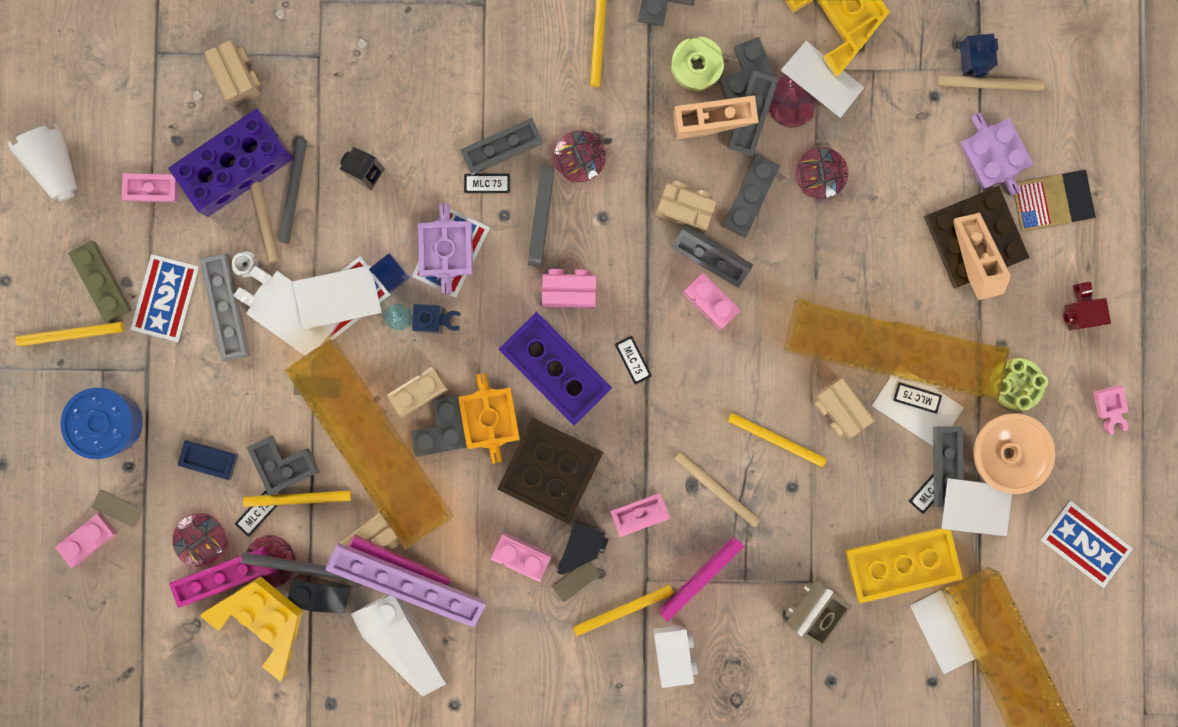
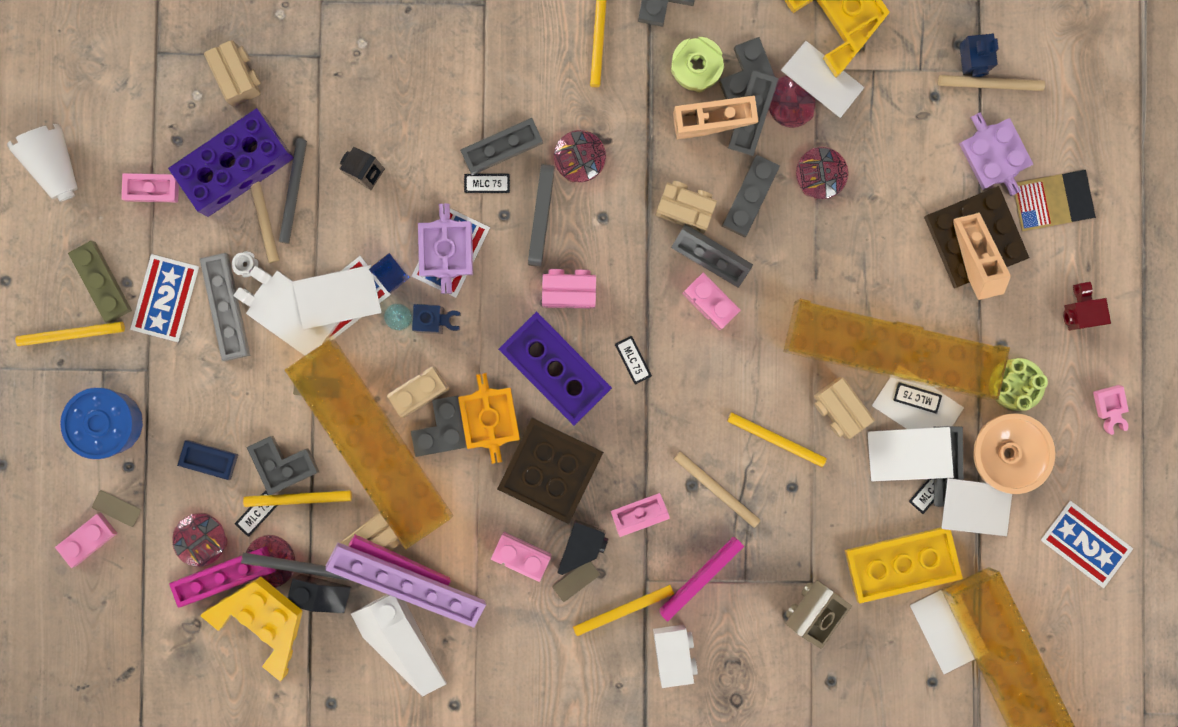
none -> white sticker [868,427,954,481]

